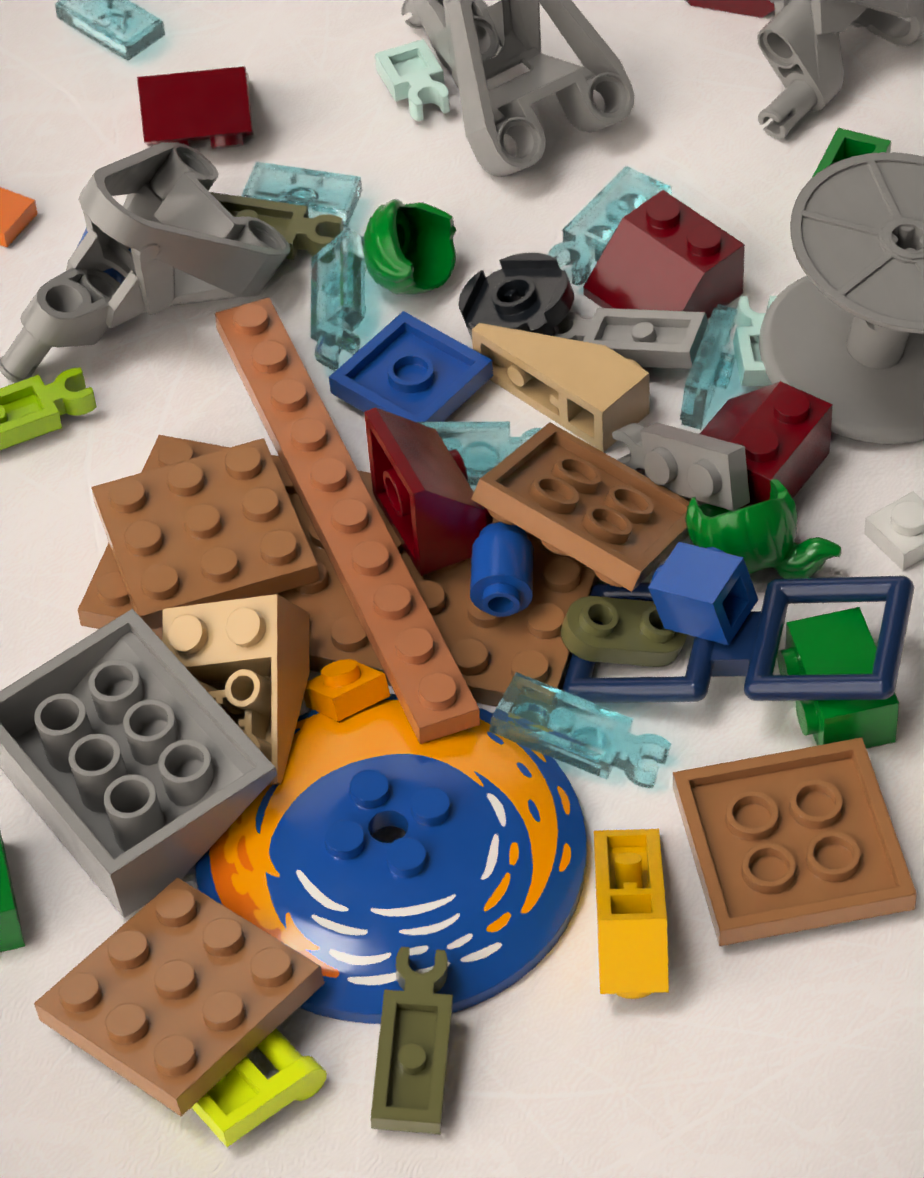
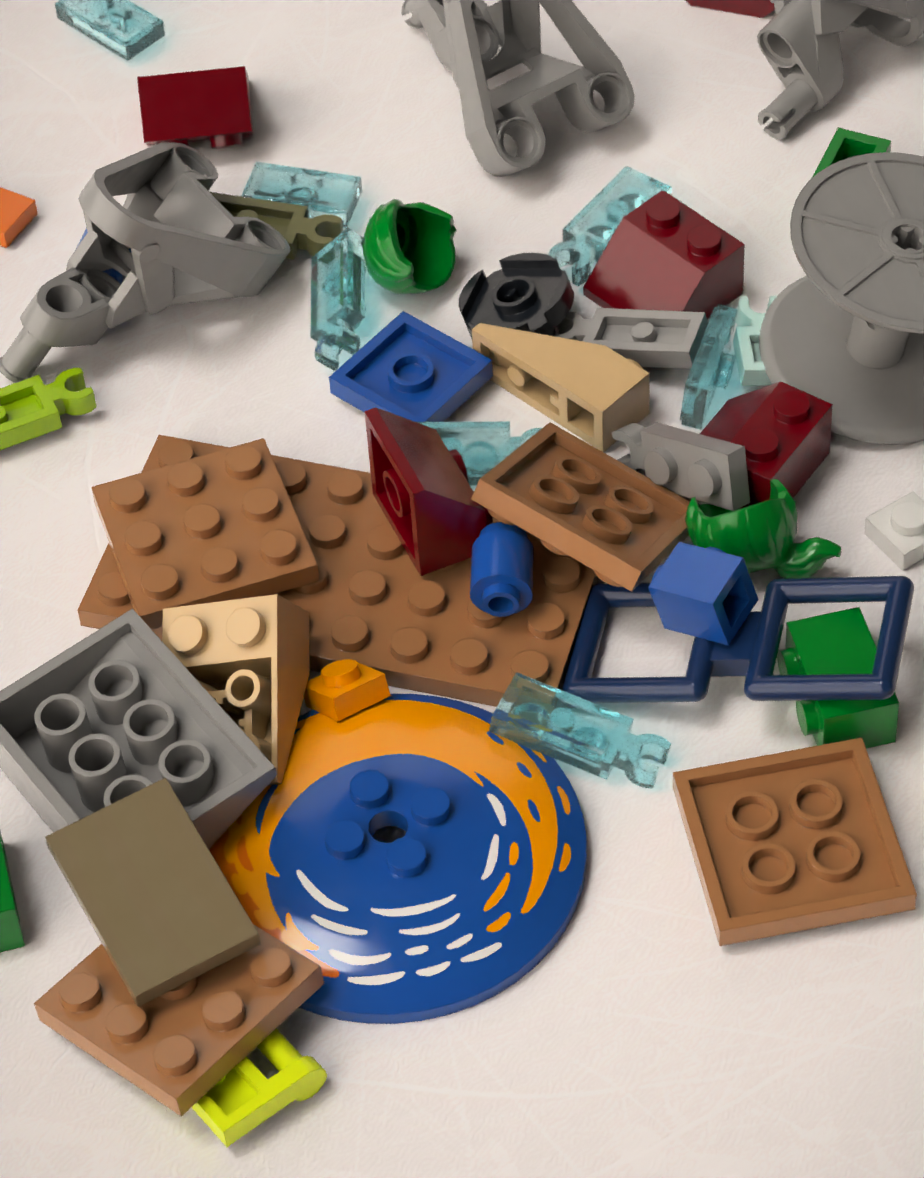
nougat plate [215,297,480,744] -> none
olive plate [370,947,453,1134] -> none
light aqua plate [375,39,450,121] -> none
olive plate [561,596,687,667] -> none
yellow slope [594,829,669,999] -> none
none -> dark tan tile [45,777,260,1007]

